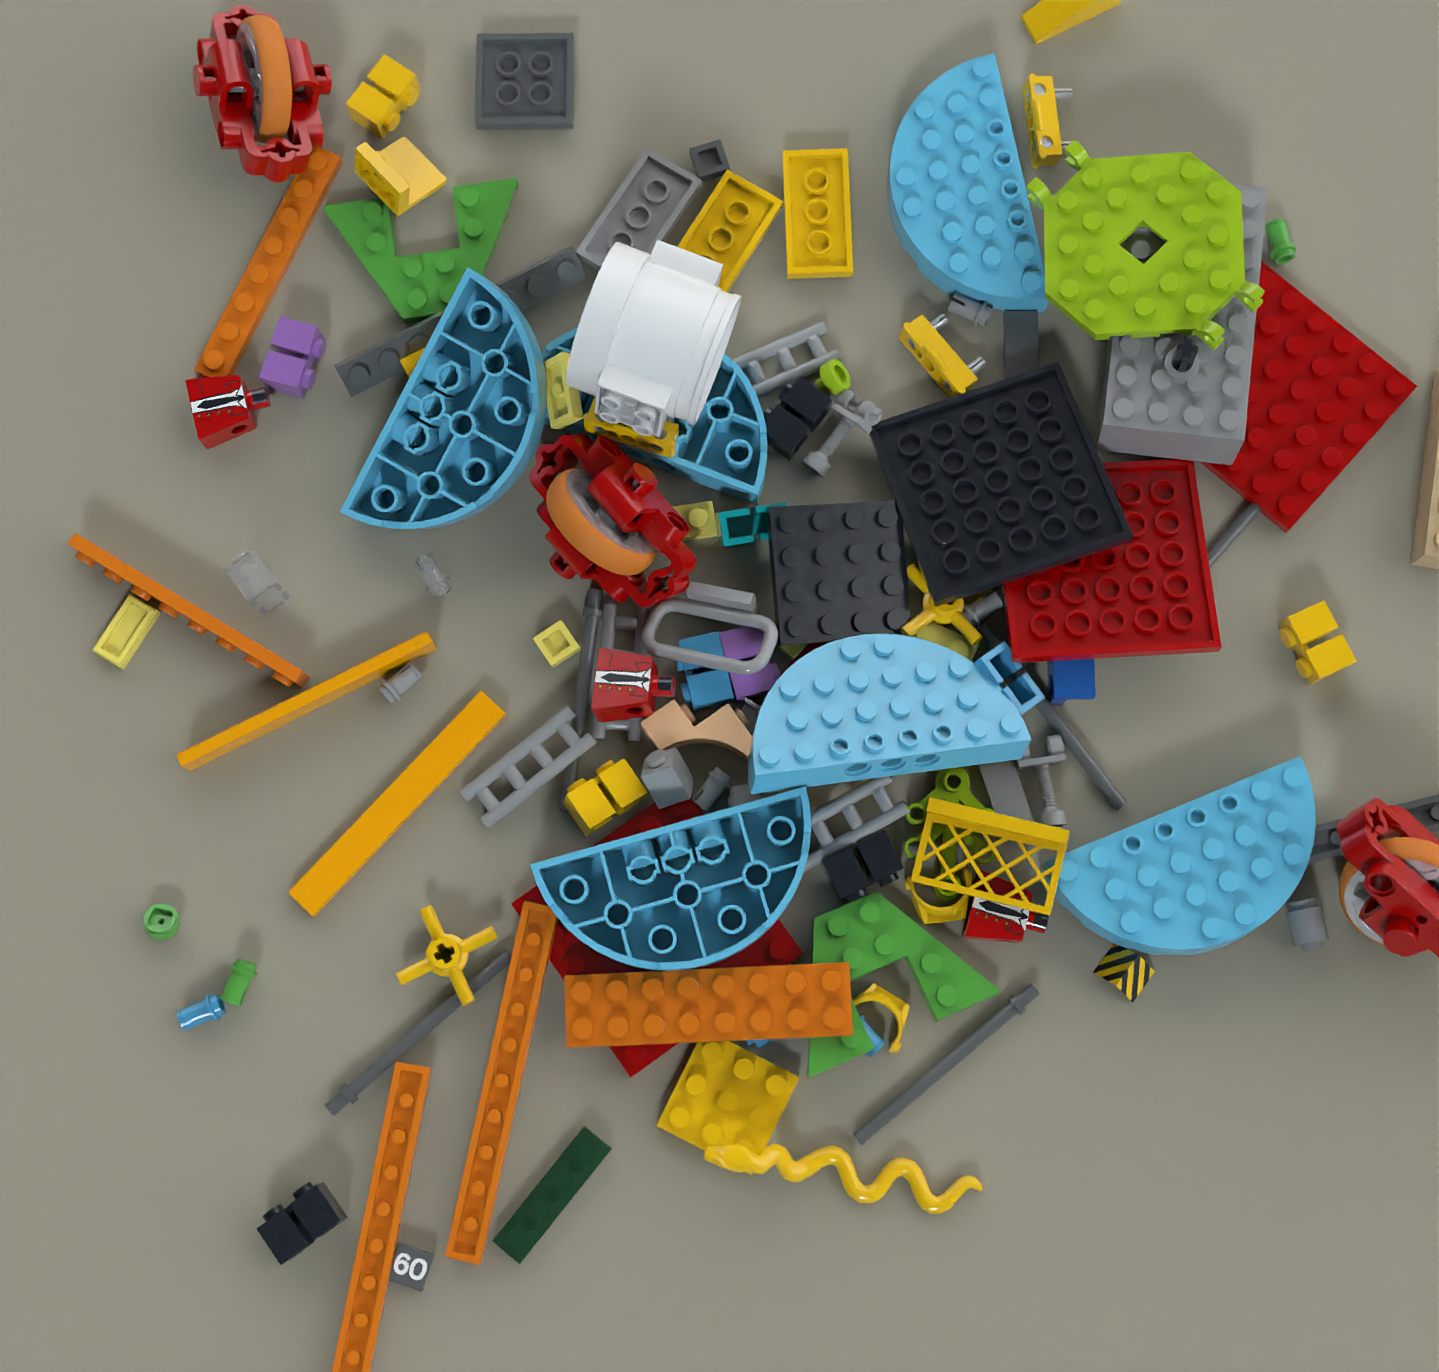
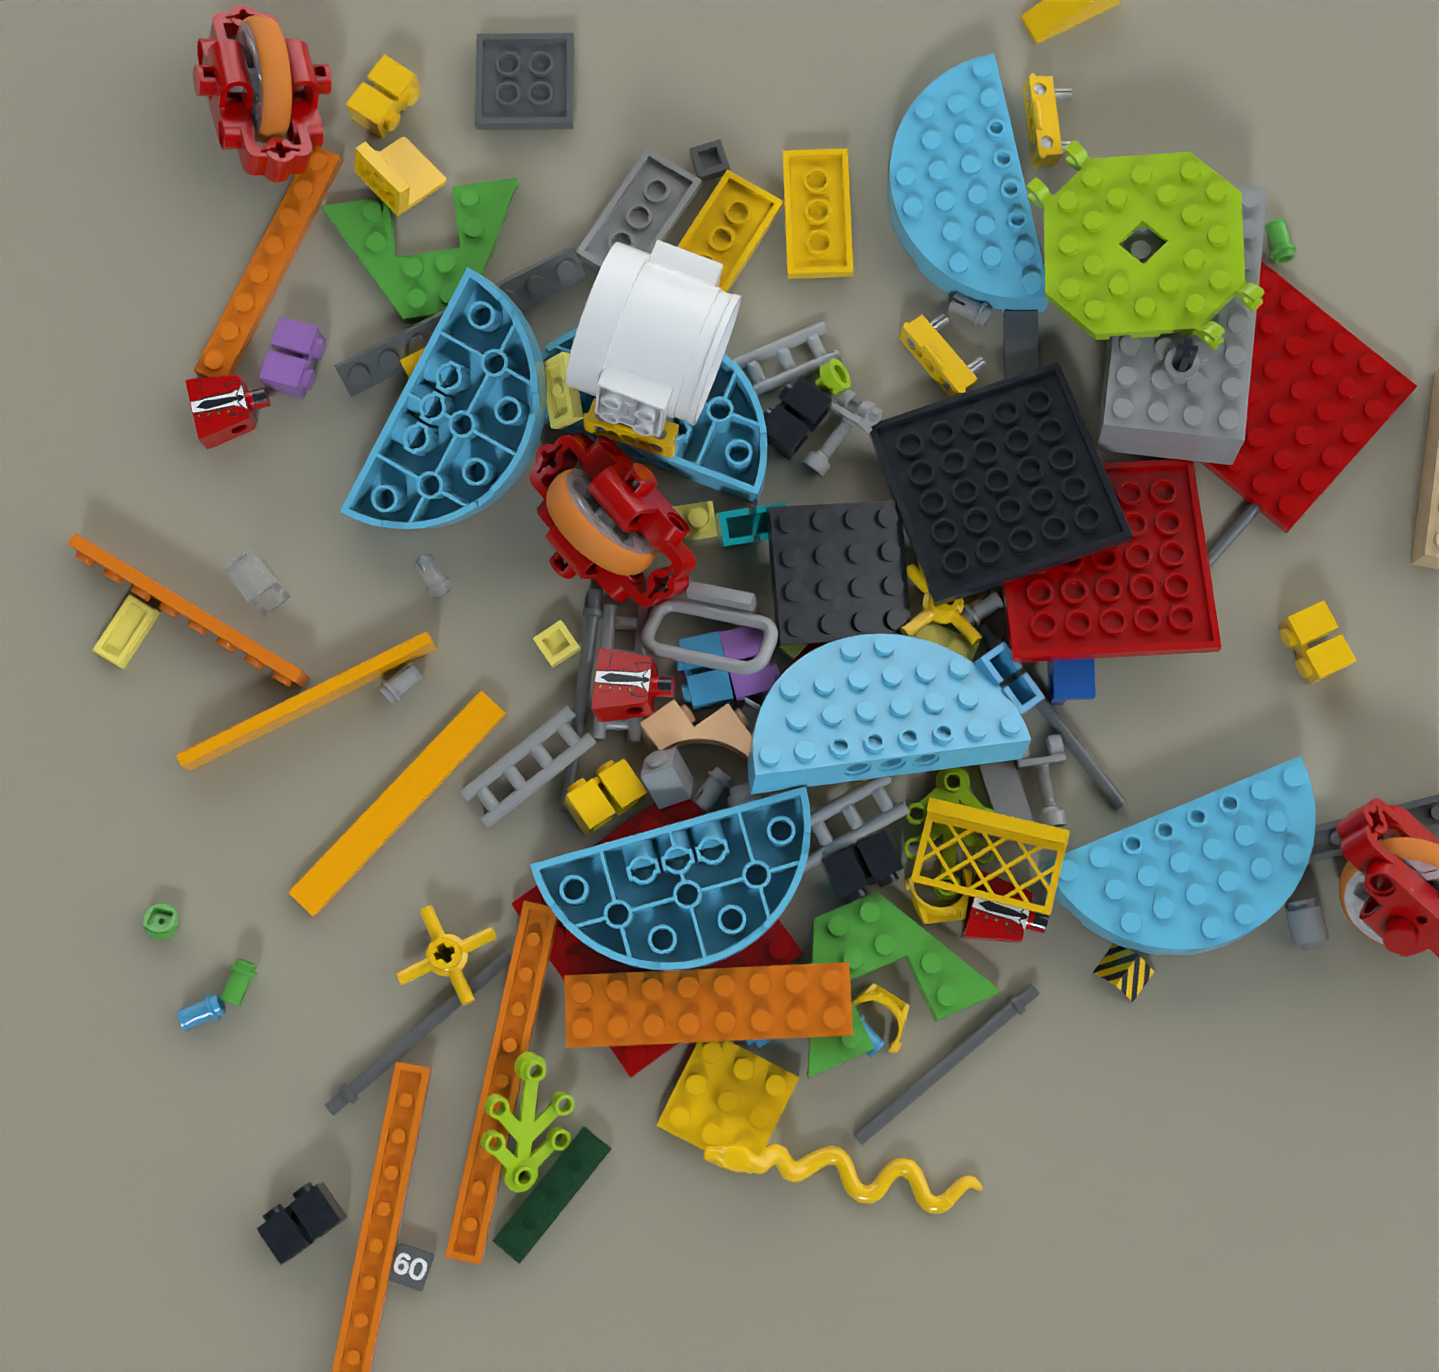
none -> lime plant [480,1051,575,1192]

